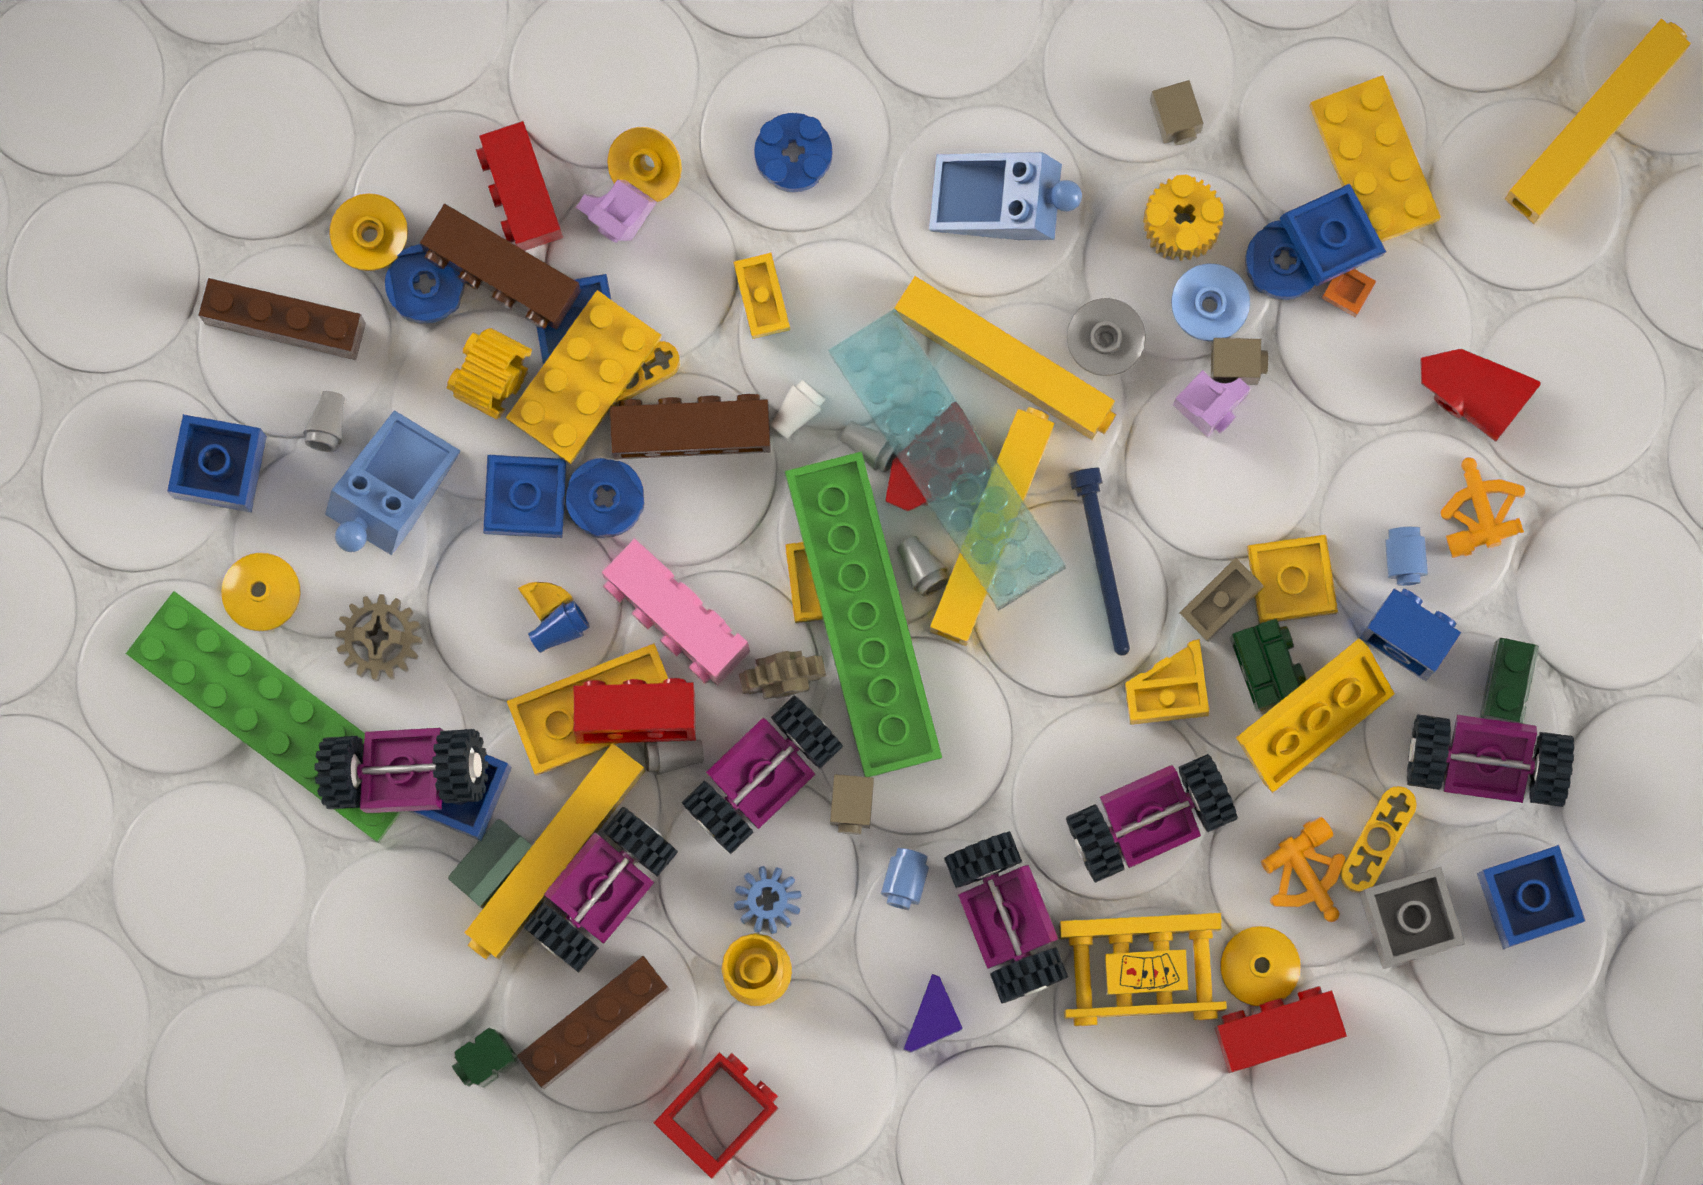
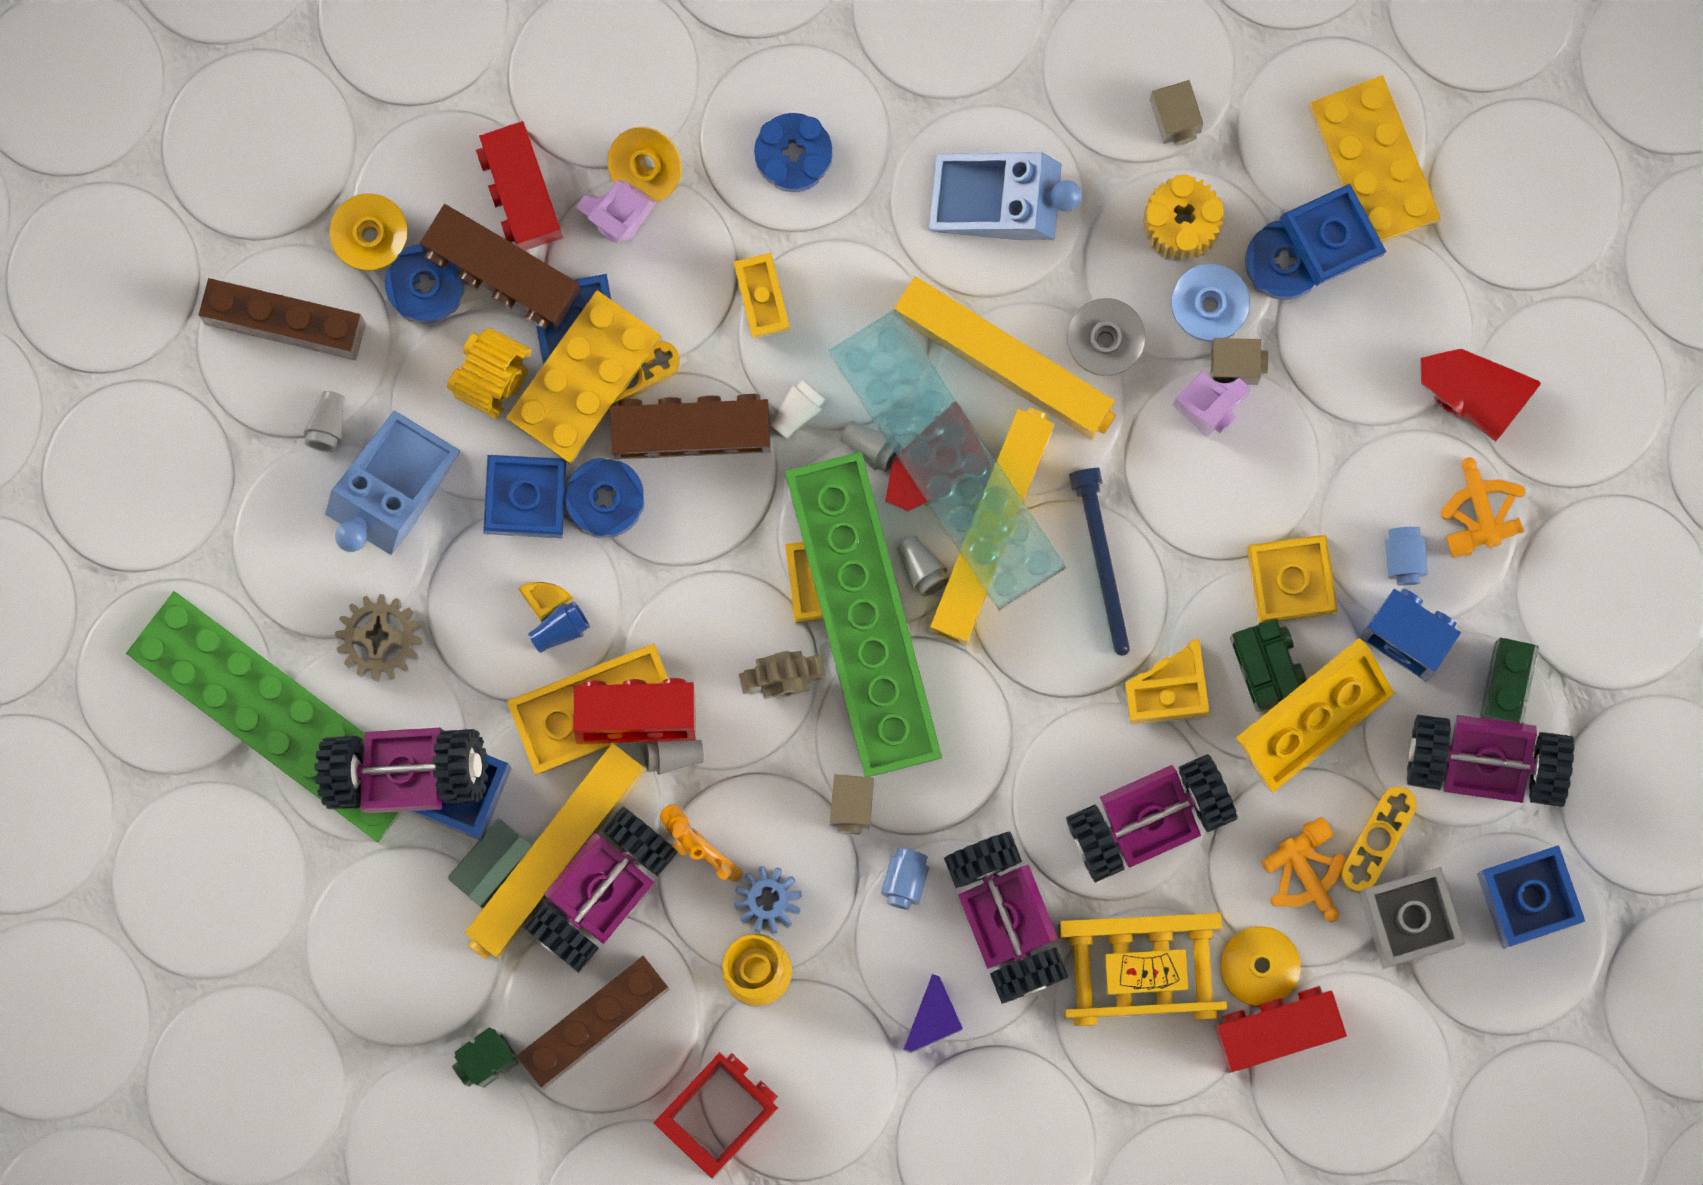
blue brick [167,414,267,513] -> none
yellow dish [221,553,301,631] -> none
bright pink wedge [602,538,750,686] -> none
plate [681,695,843,854] -> none
dark tan plate [1179,558,1264,642] -> none
orange plate [1322,269,1376,317] -> none
yellow brick [1505,18,1691,224] -> none
none -> light orange piece [660,804,743,882]

